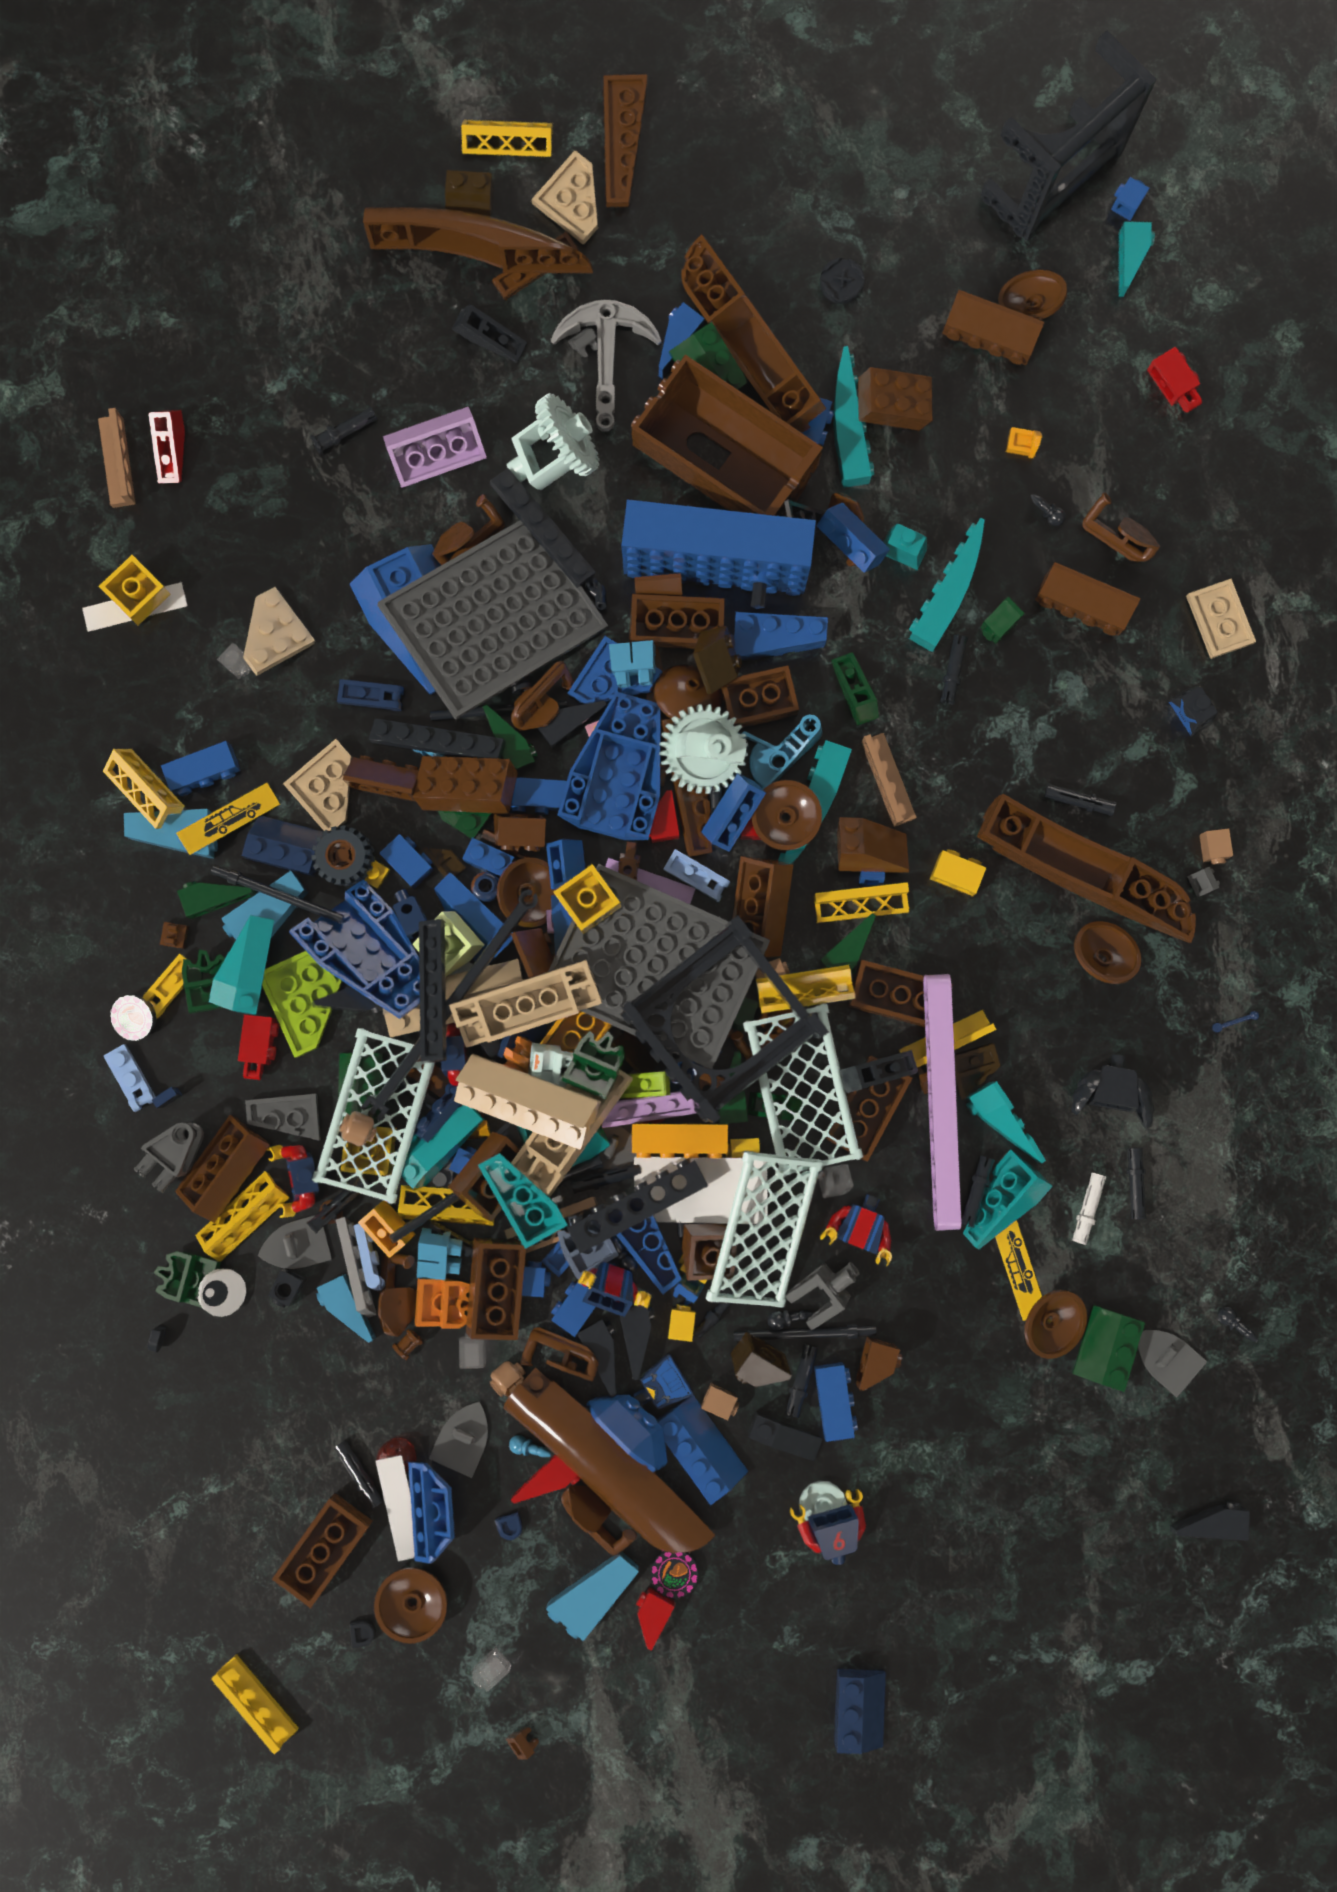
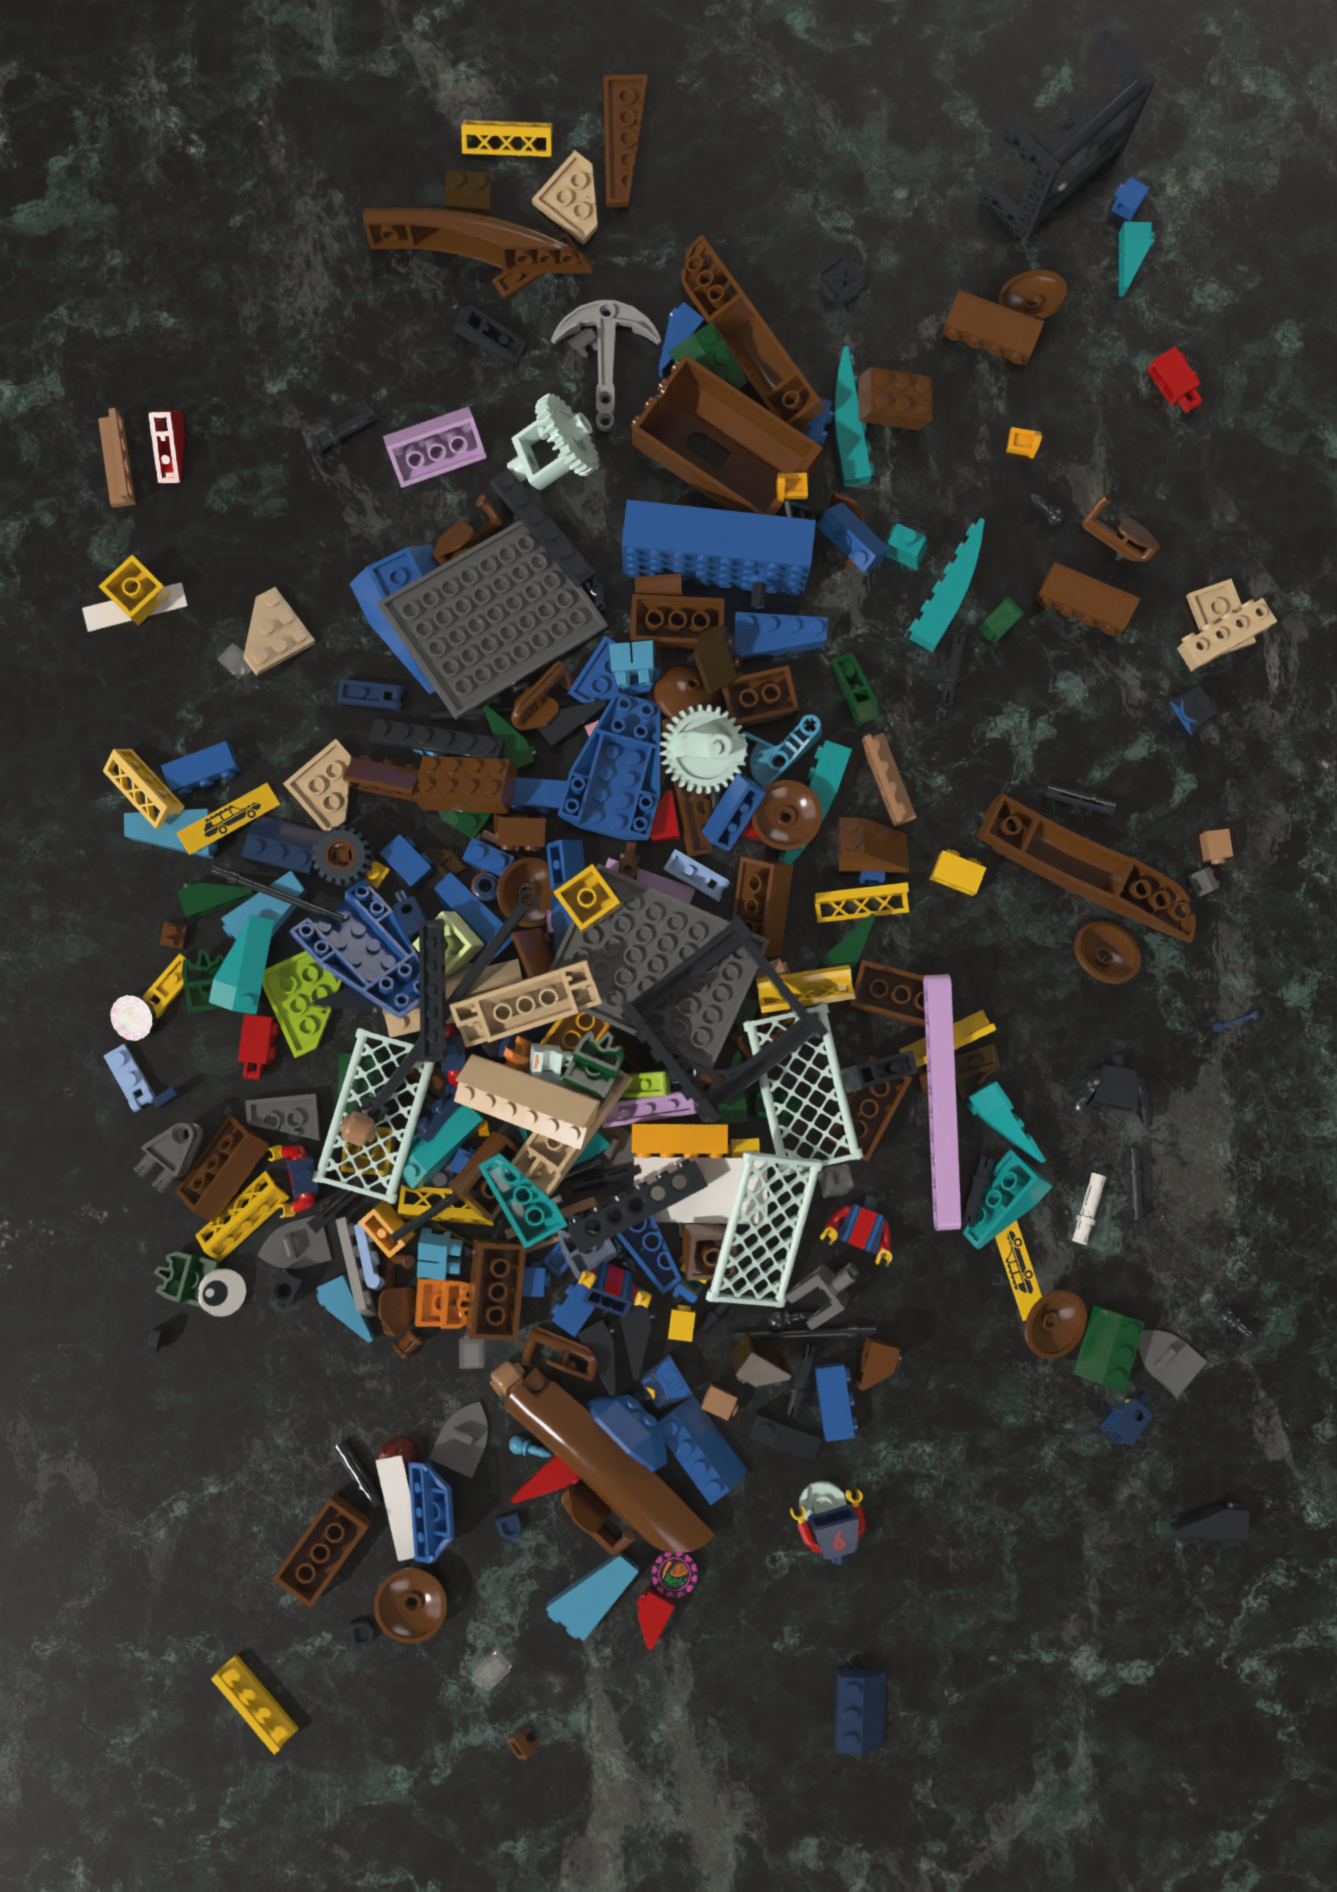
none -> light orange tile [777,473,808,502]
none -> dark blue torso [1099,1391,1153,1445]
none -> tan brick [1177,598,1277,672]

